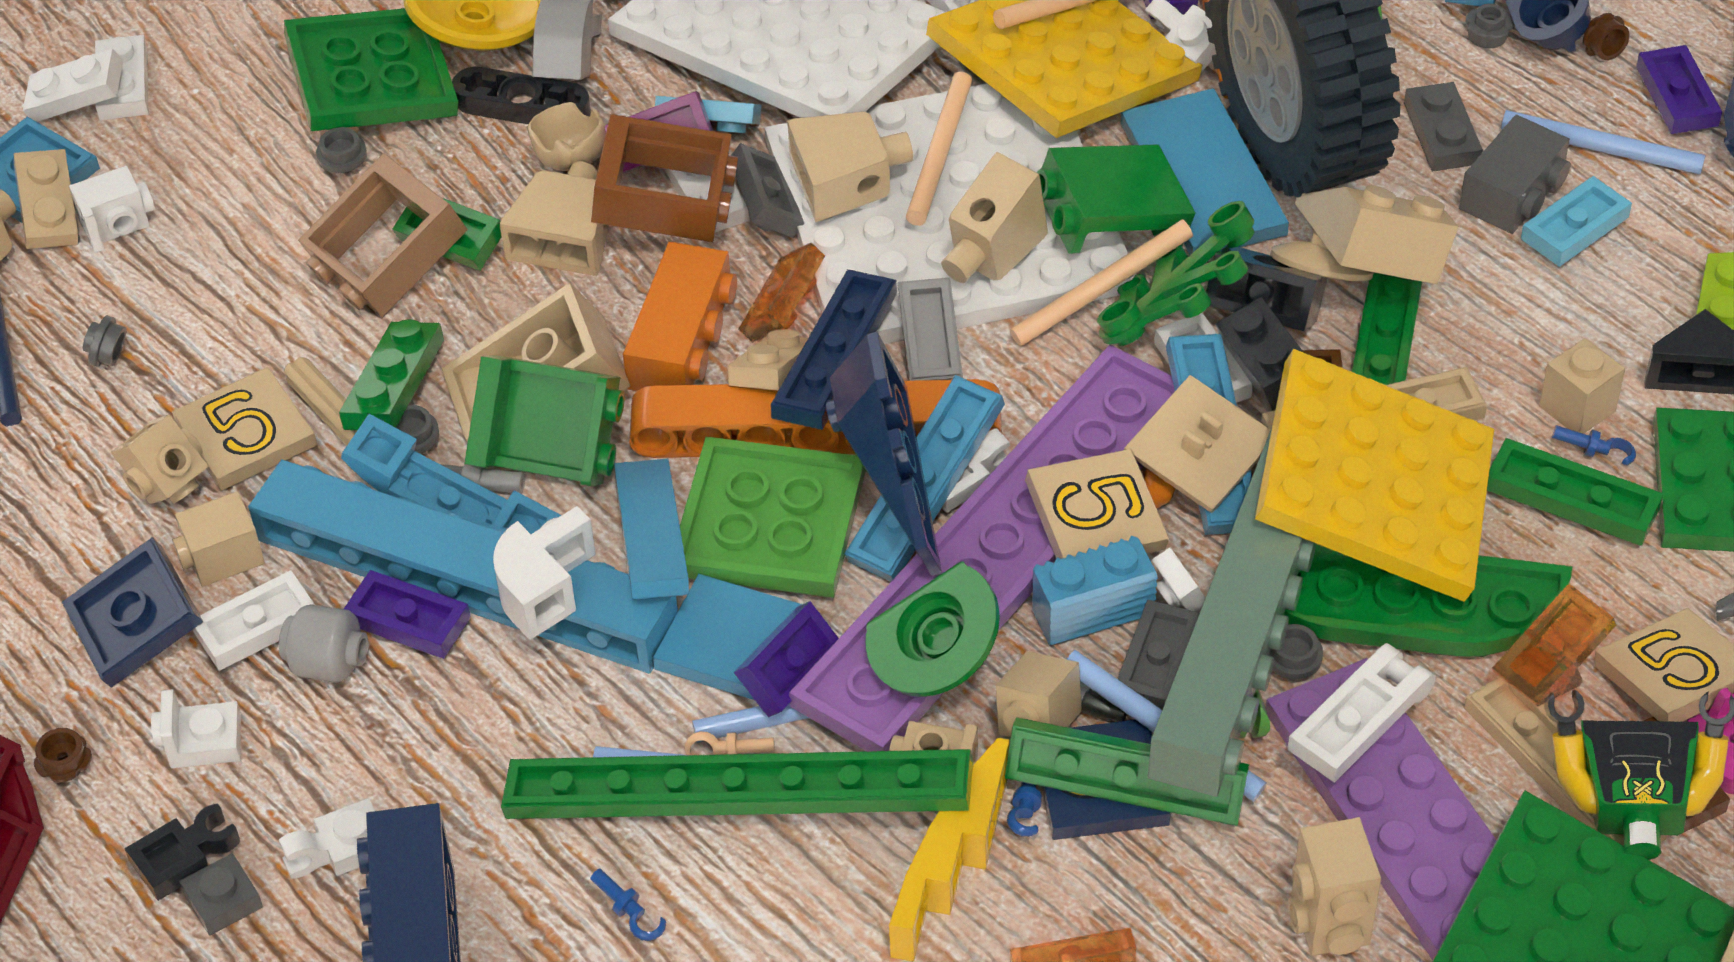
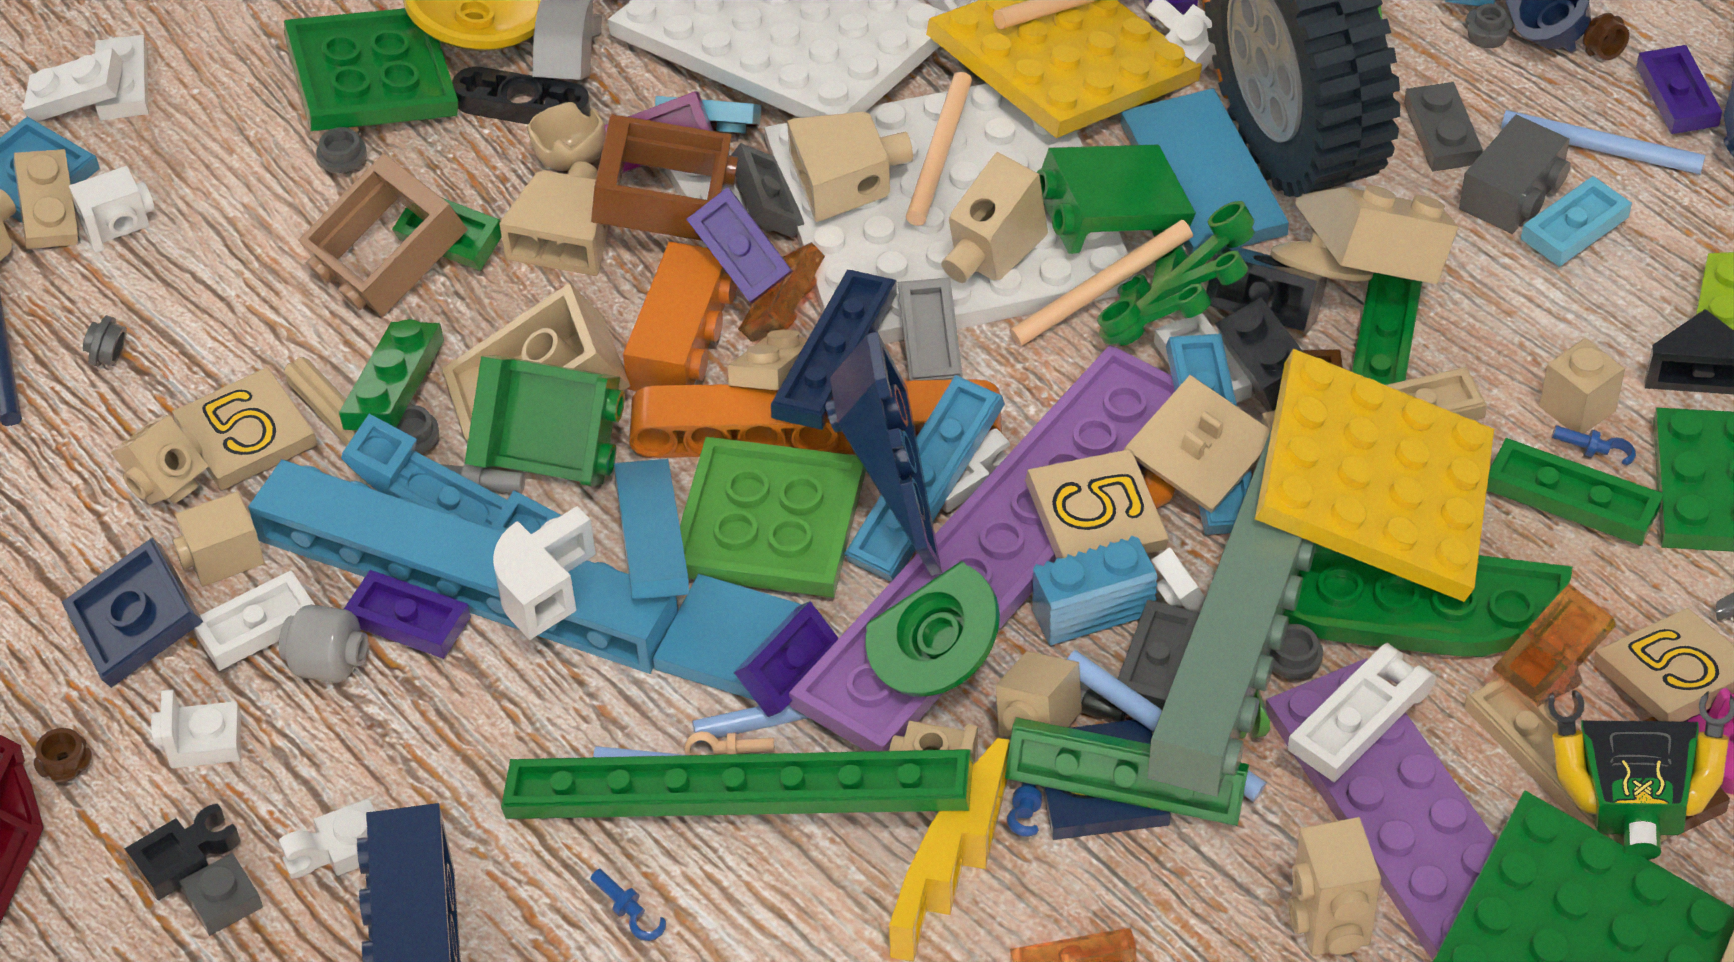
none -> plate [687,187,793,303]

